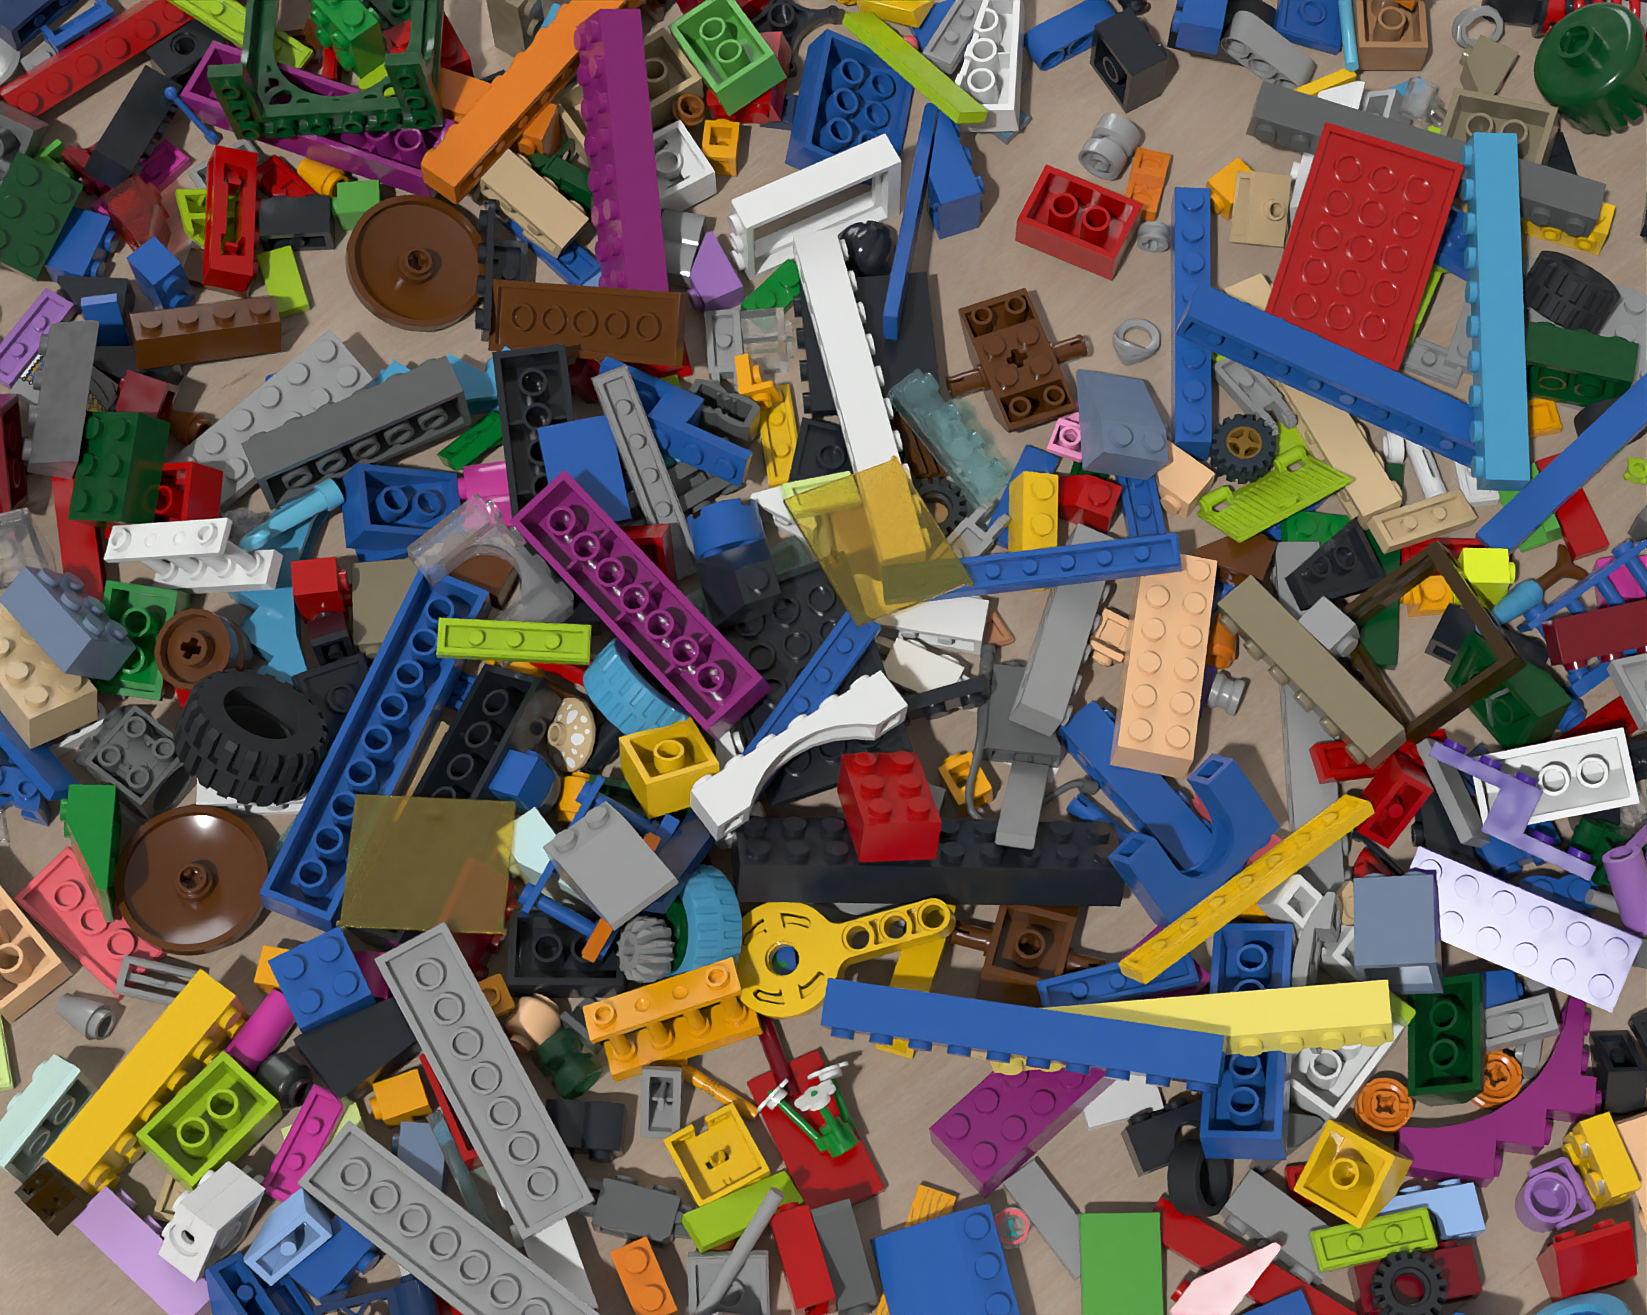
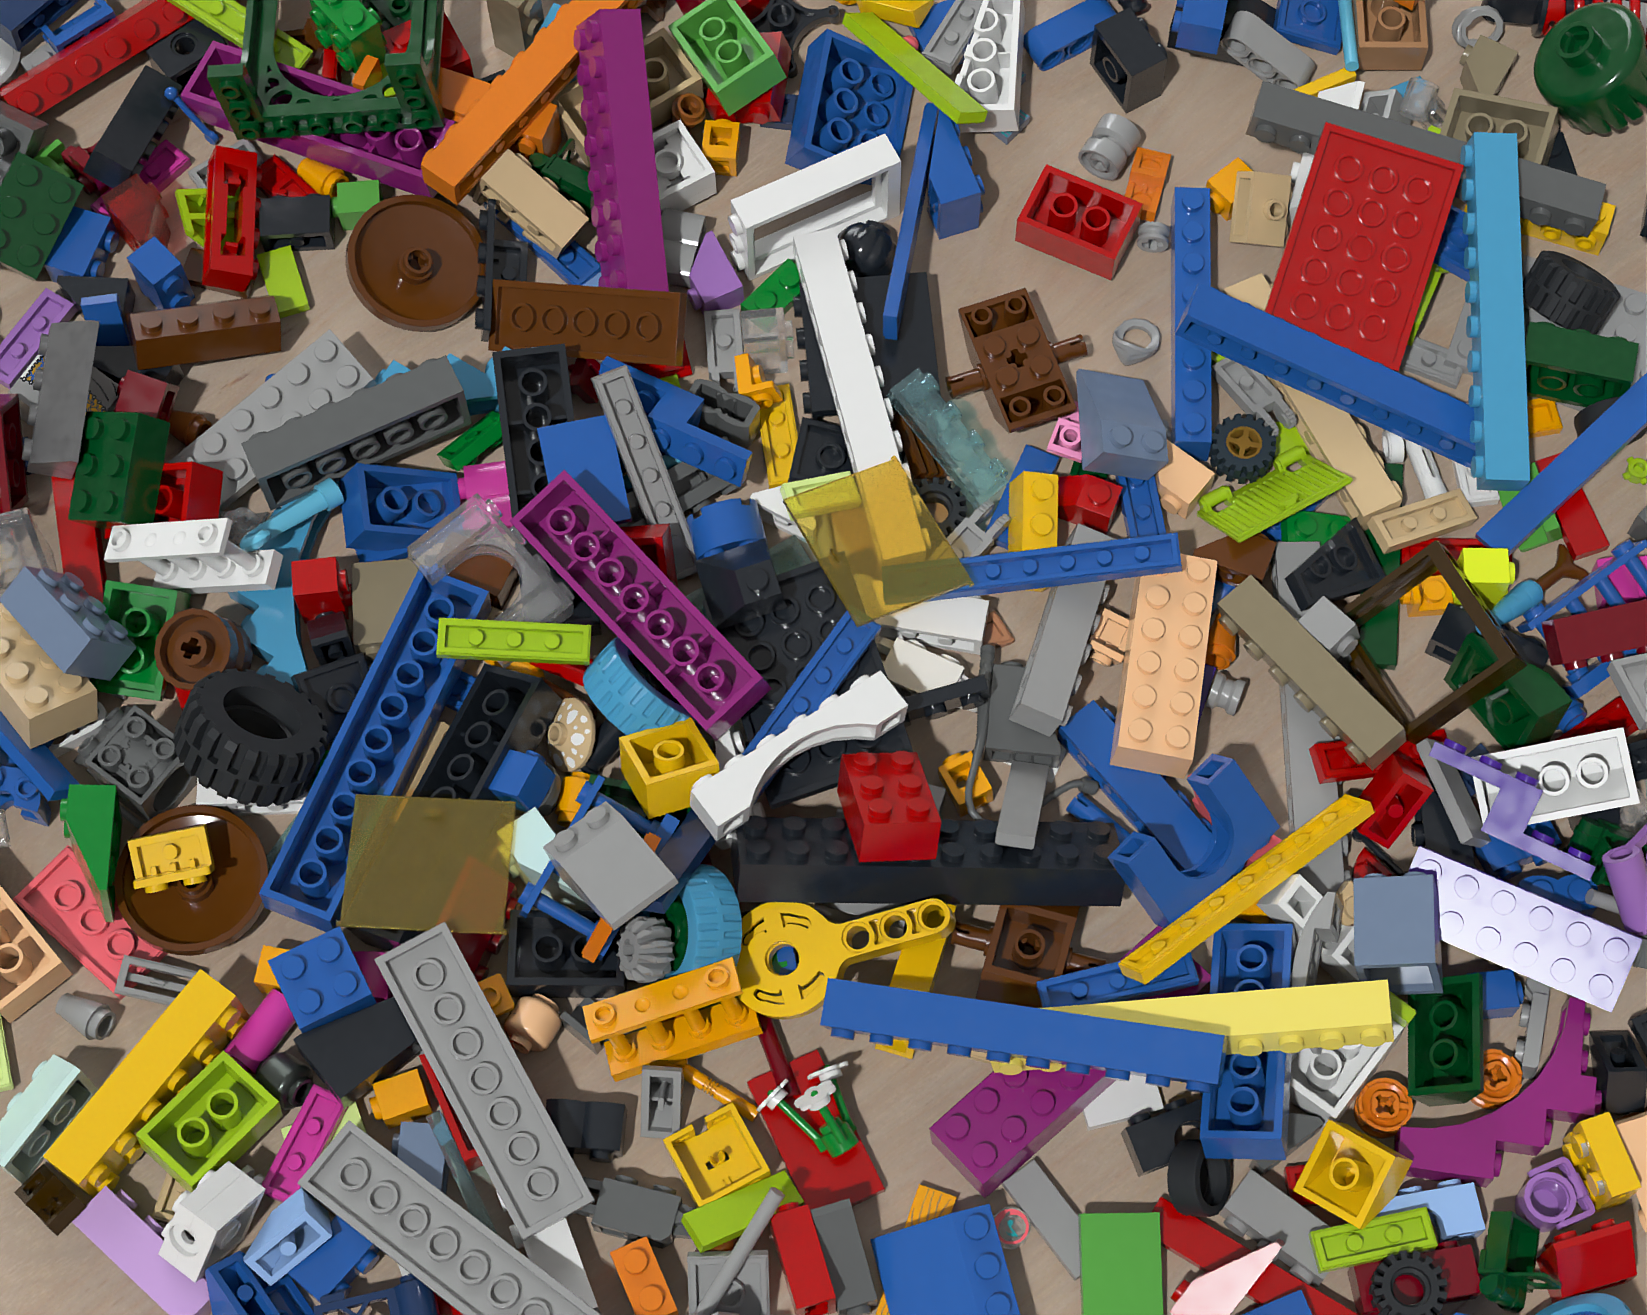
clear green wheel [531,1027,604,1100] -> none
light grey plate [1483,993,1560,1054] -> none
none -> yellow bracket [127,824,215,893]
none -> orange tile [352,55,383,90]
none -> dark green piece [1478,1211,1562,1313]

